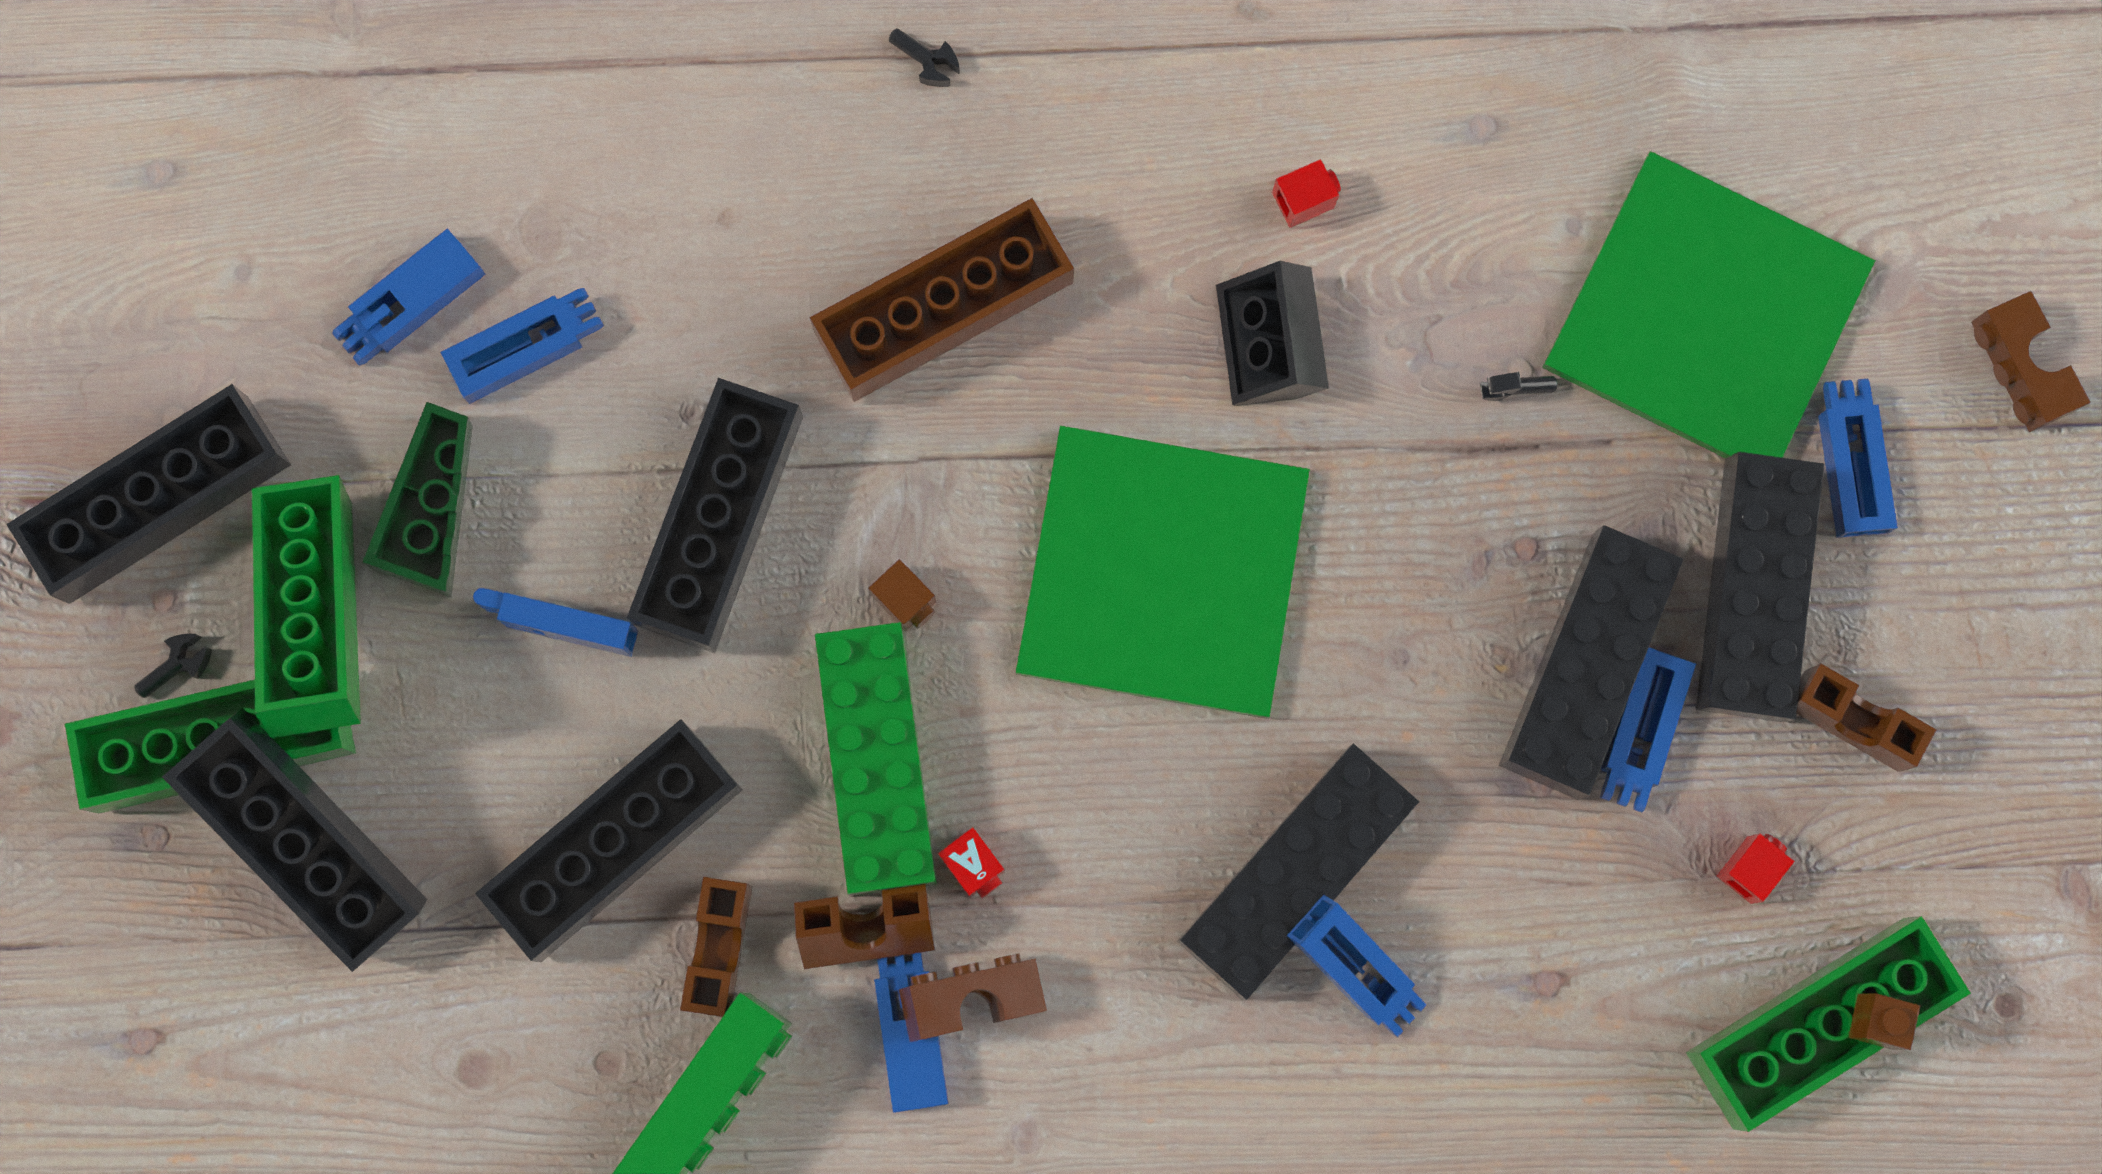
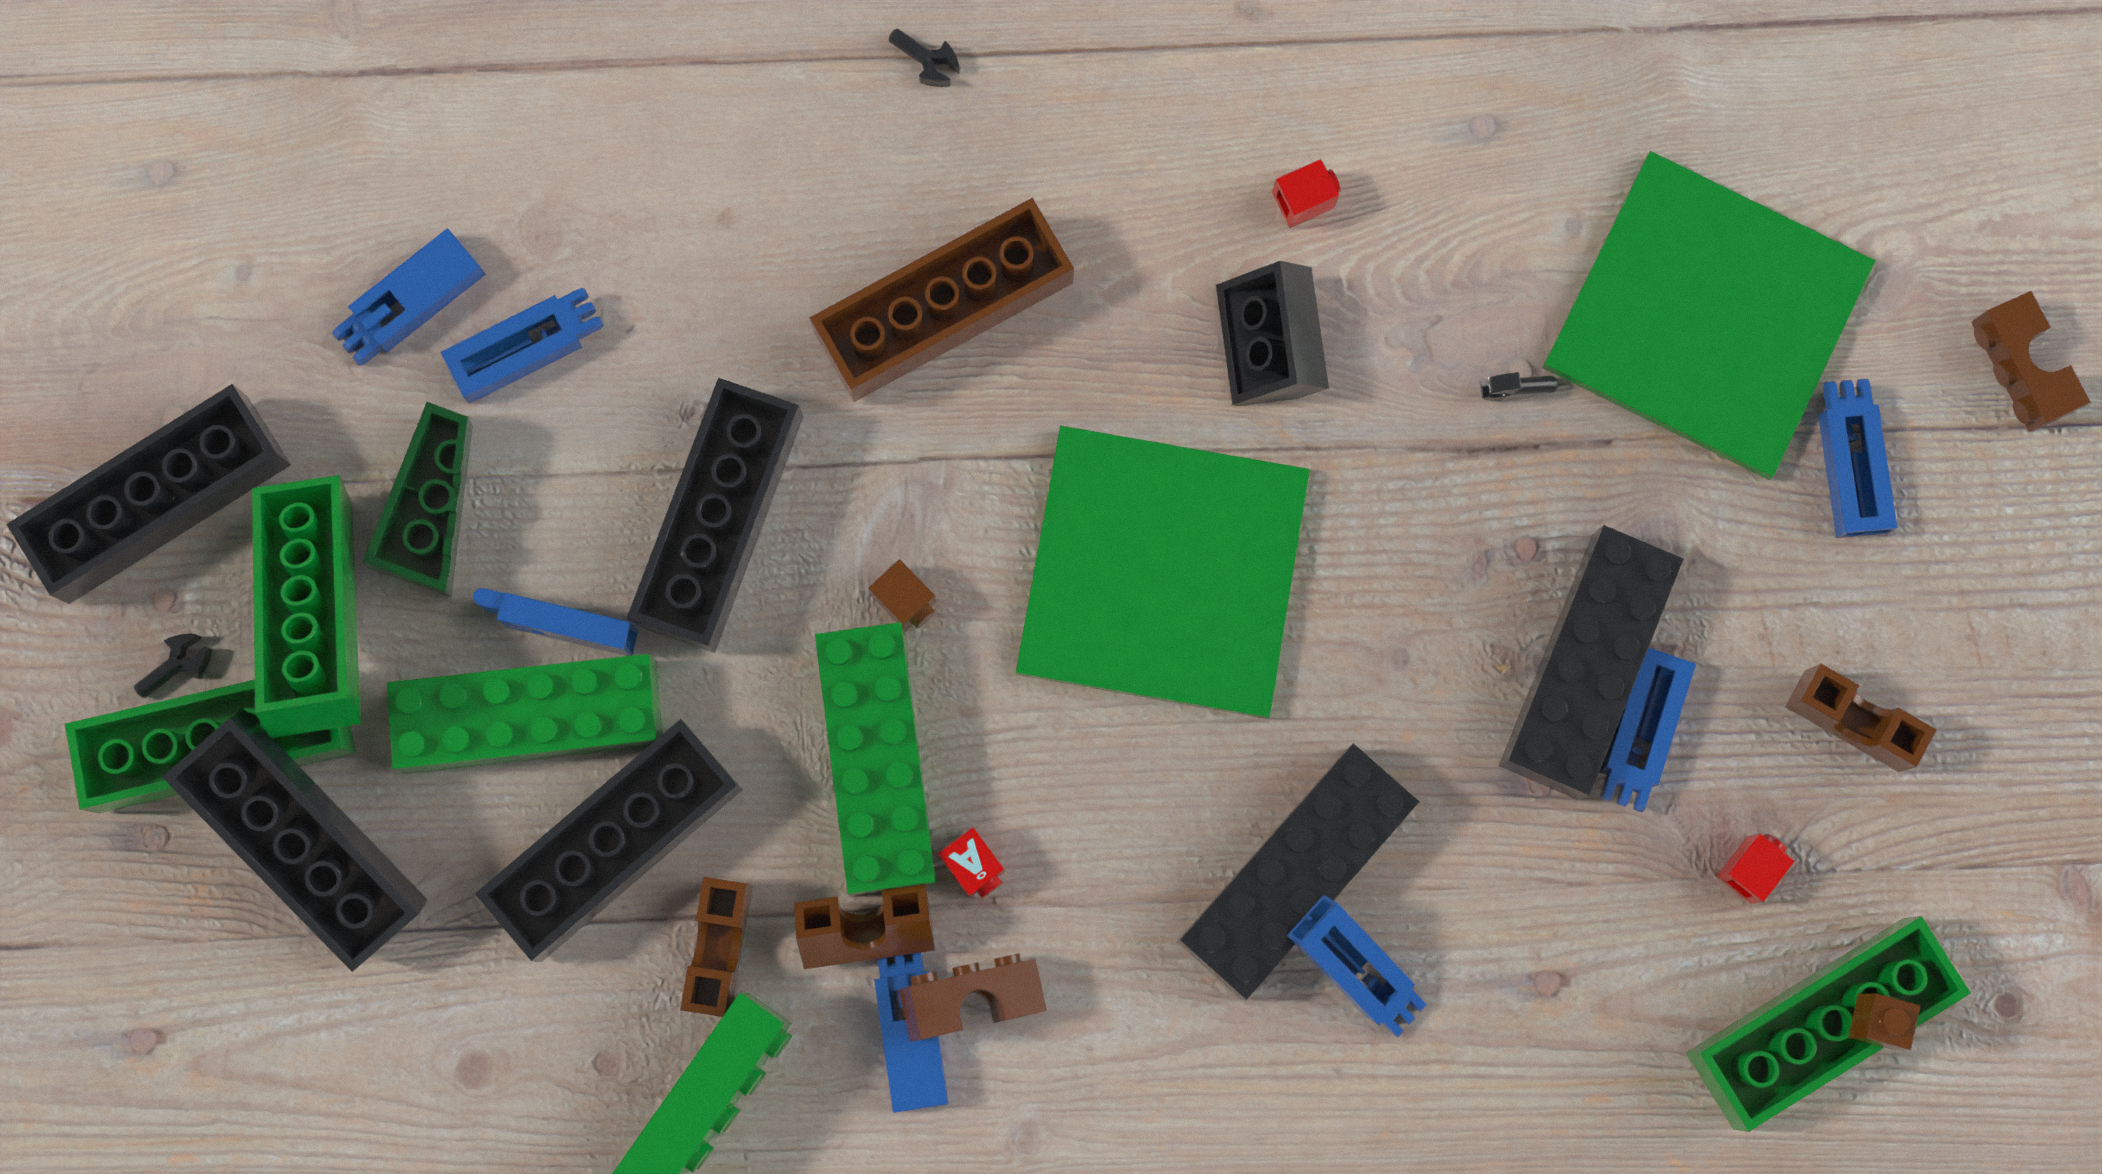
black brick [1696,452,1824,722] -> none
none -> green brick [387,654,663,774]

